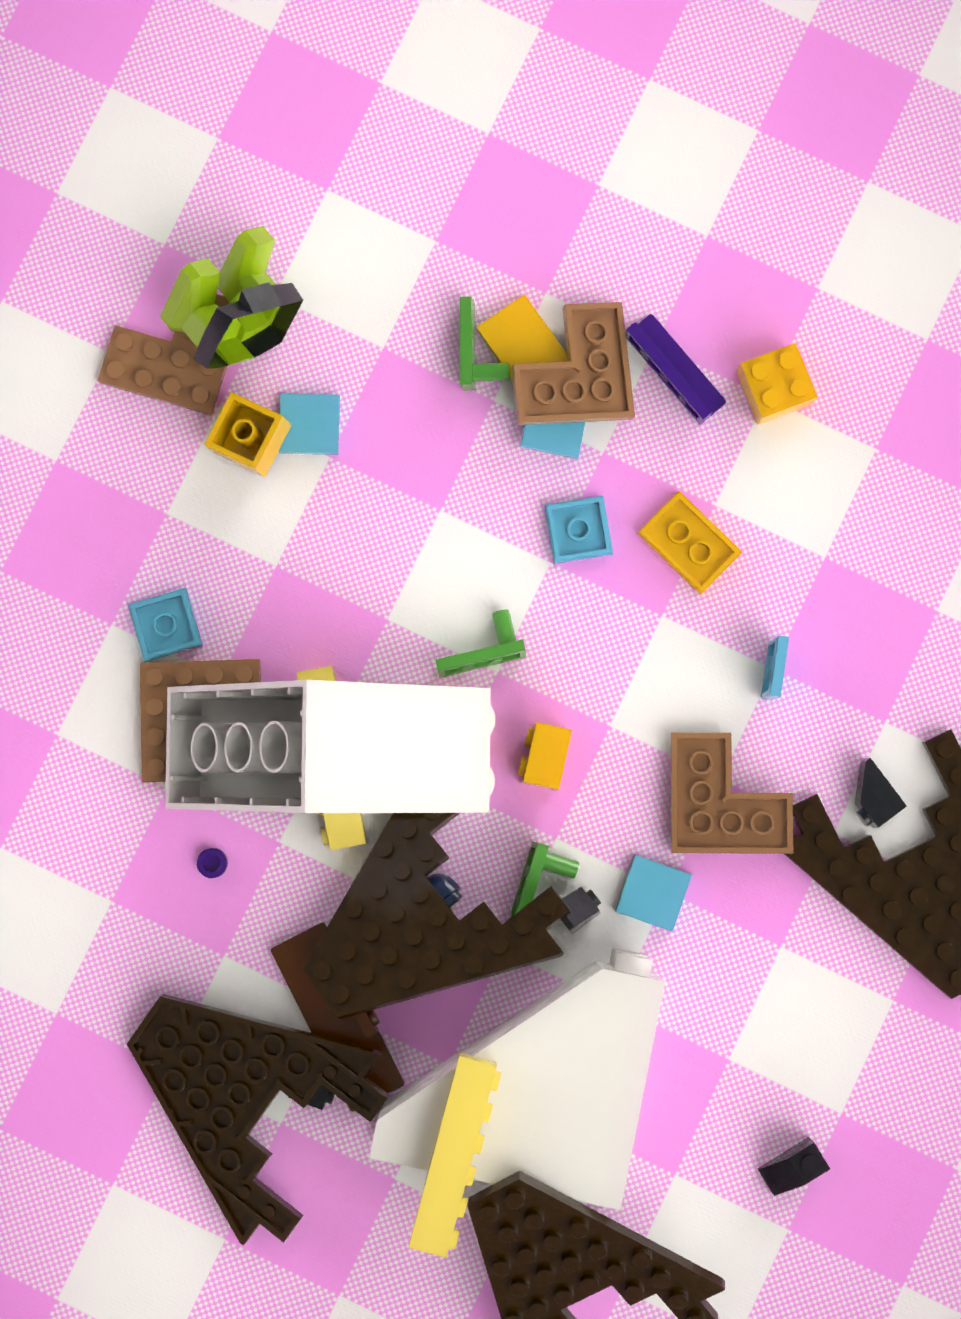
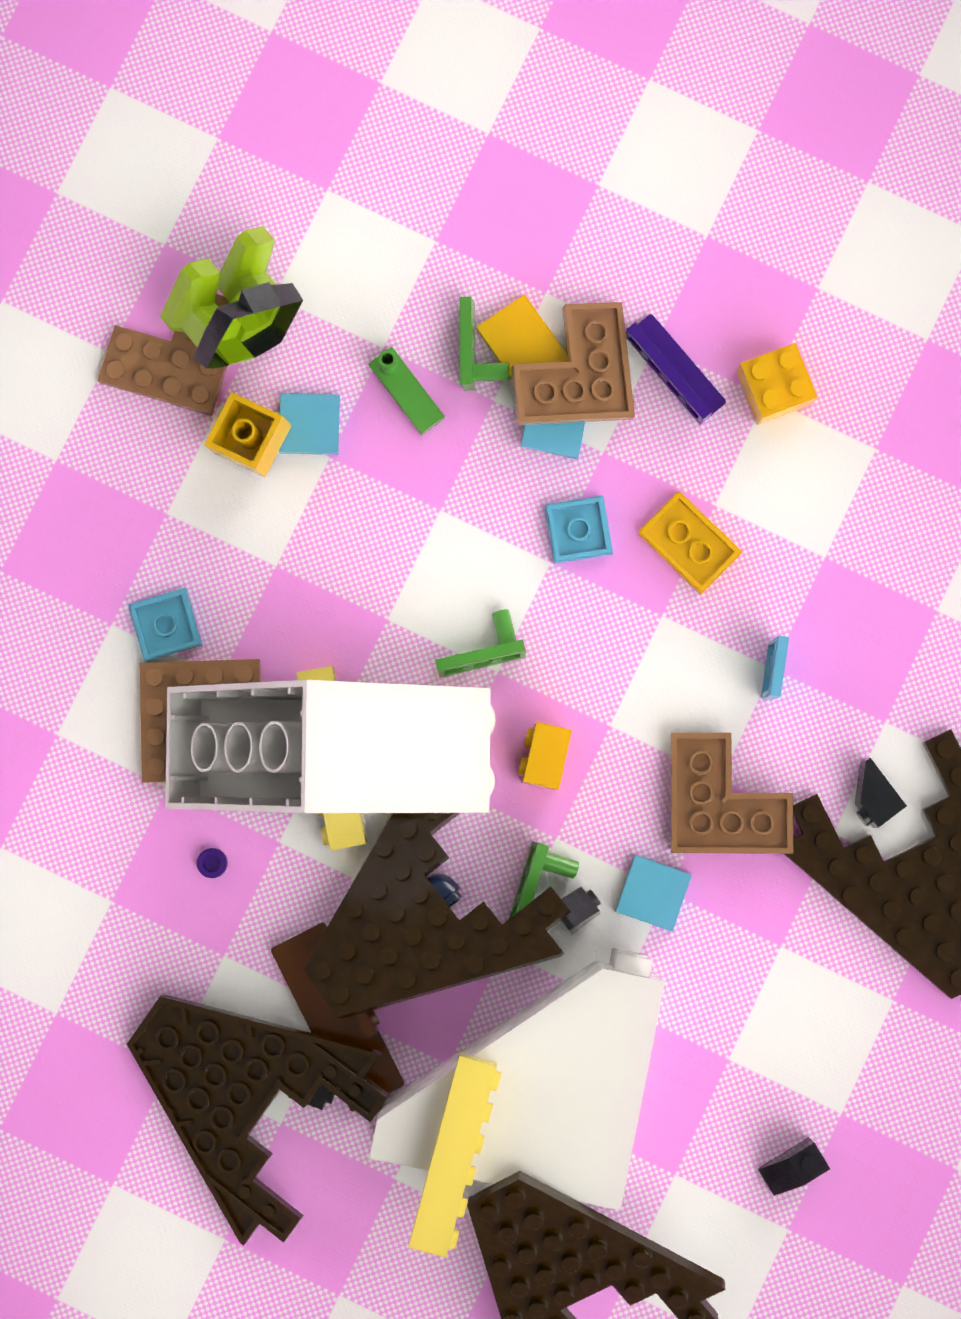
none -> bright green piece [368,347,445,436]

